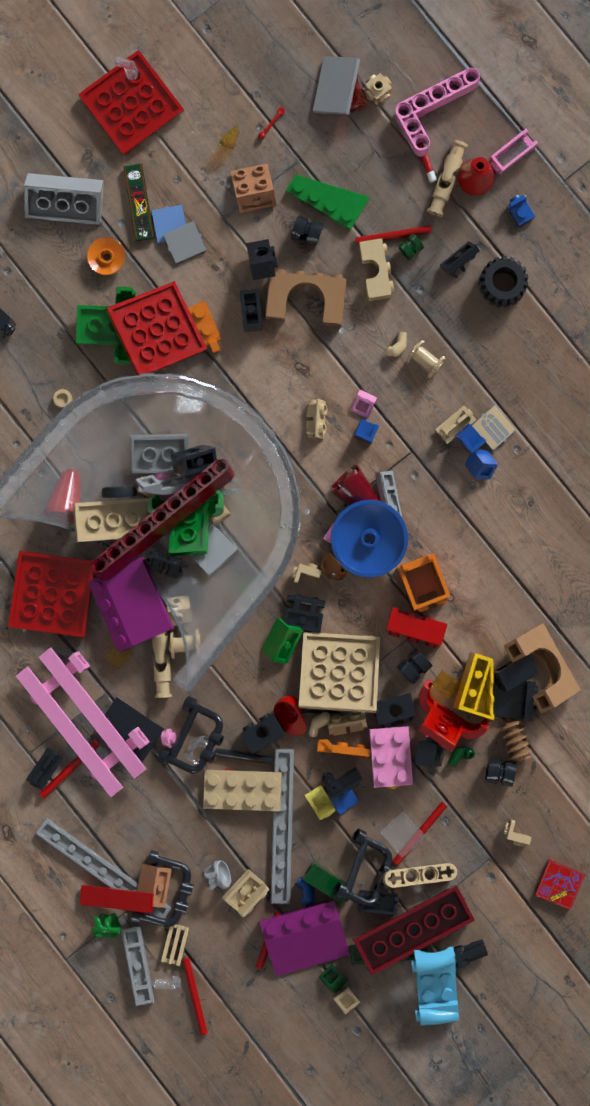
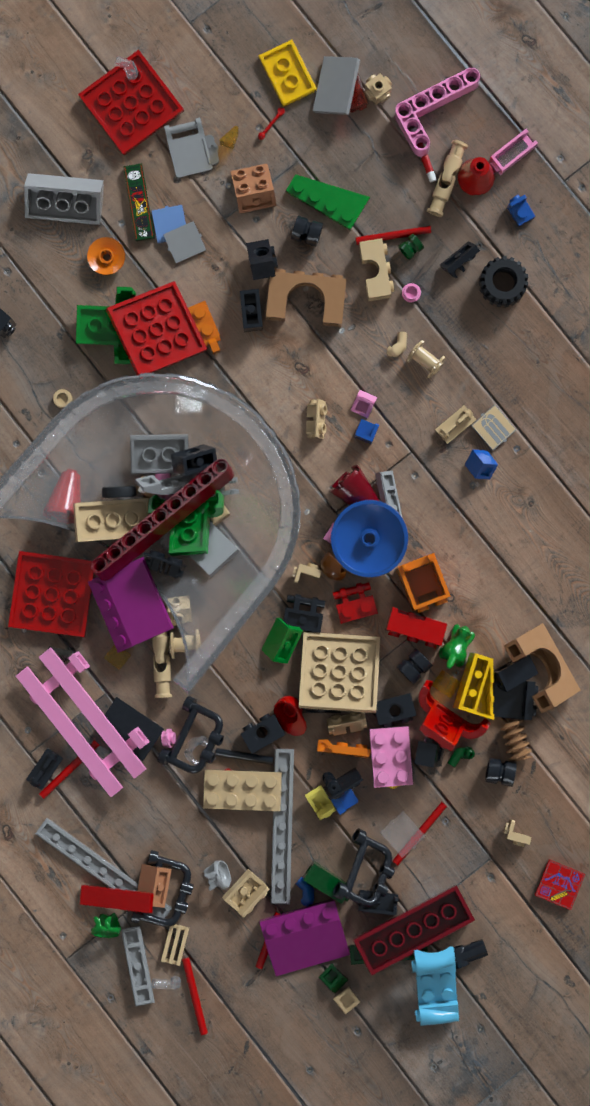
tan arm [308,712,331,737] -> none
tan beam [382,863,457,888] -> none
blue panel [455,423,486,453] -> none
none -> light grey piece [164,118,220,178]
none -> yellow tile [258,40,317,107]
none -> red plate [332,582,378,624]
none -> bright pink plate [402,283,421,303]
none -> green animal [439,624,475,669]

